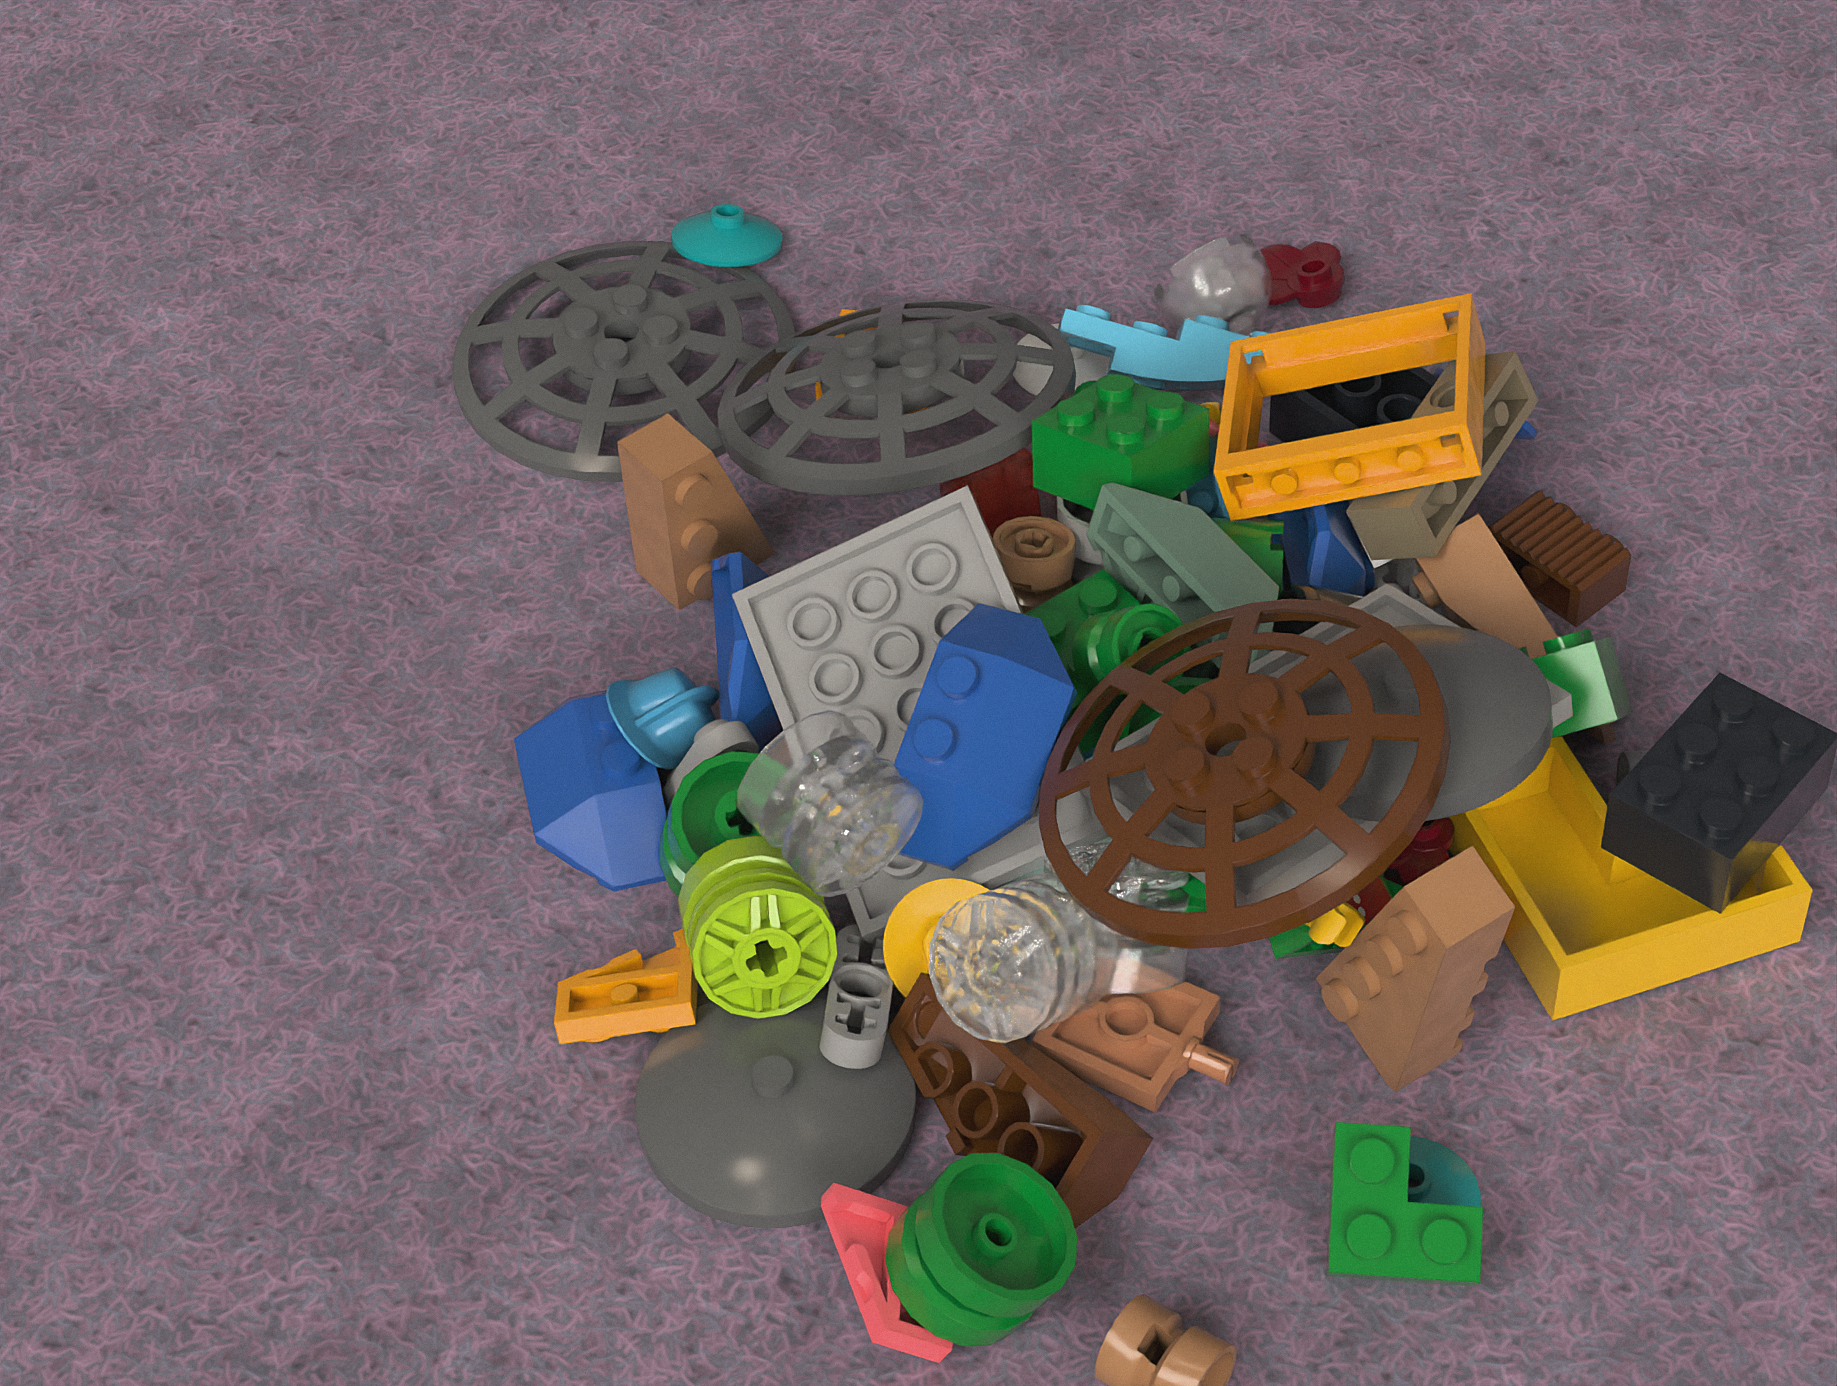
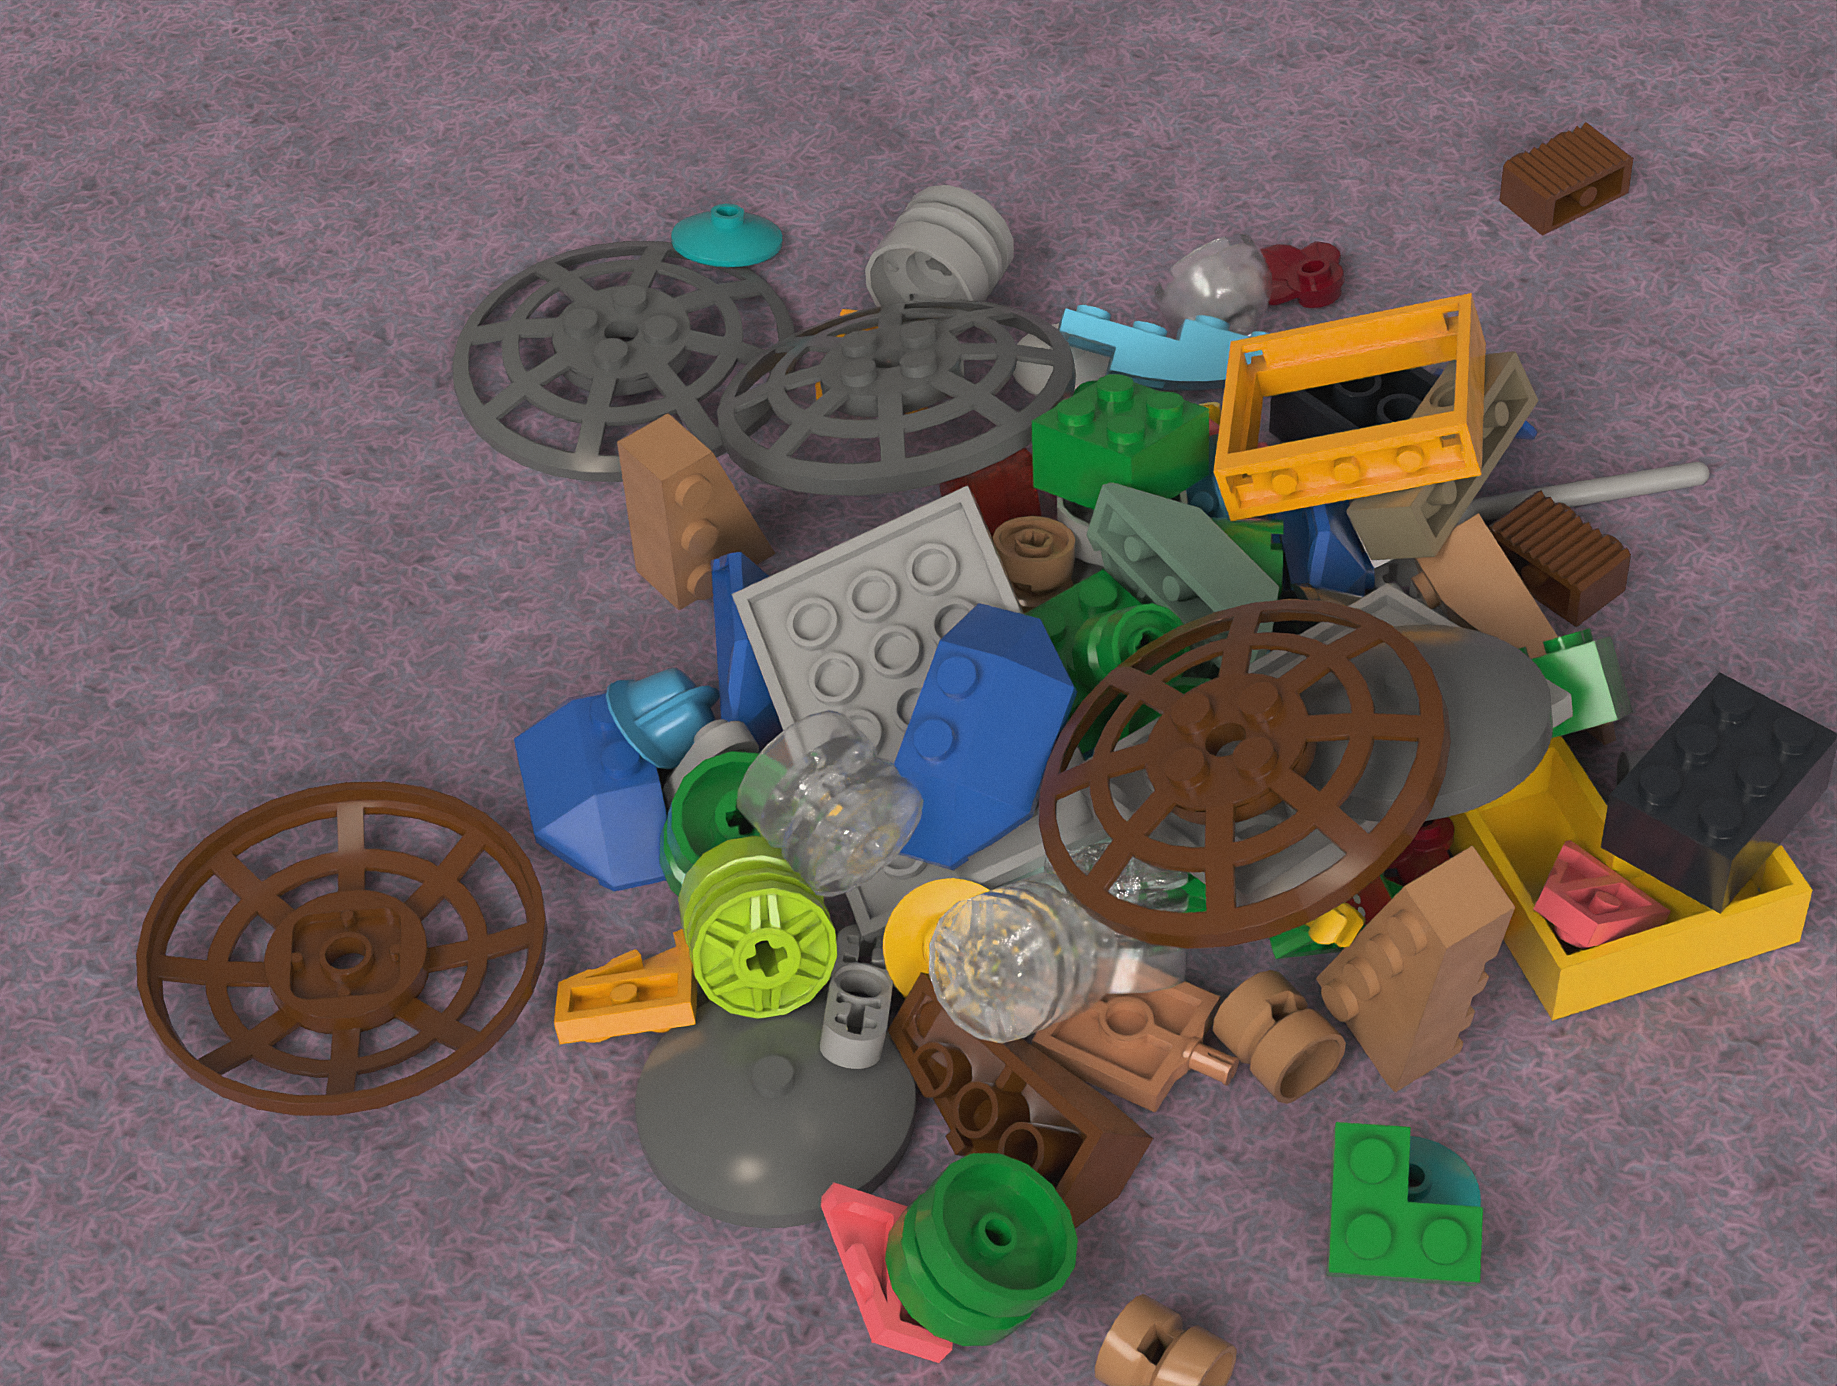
none -> reddish brown dish [136,781,548,1116]
none -> light grey wheel [865,185,1014,336]
none -> medium nougat wheel [1213,970,1346,1104]
none -> light grey piece [1455,462,1709,527]
none -> reddish brown brick [1499,122,1634,236]
none -> coral wing [1533,840,1671,948]

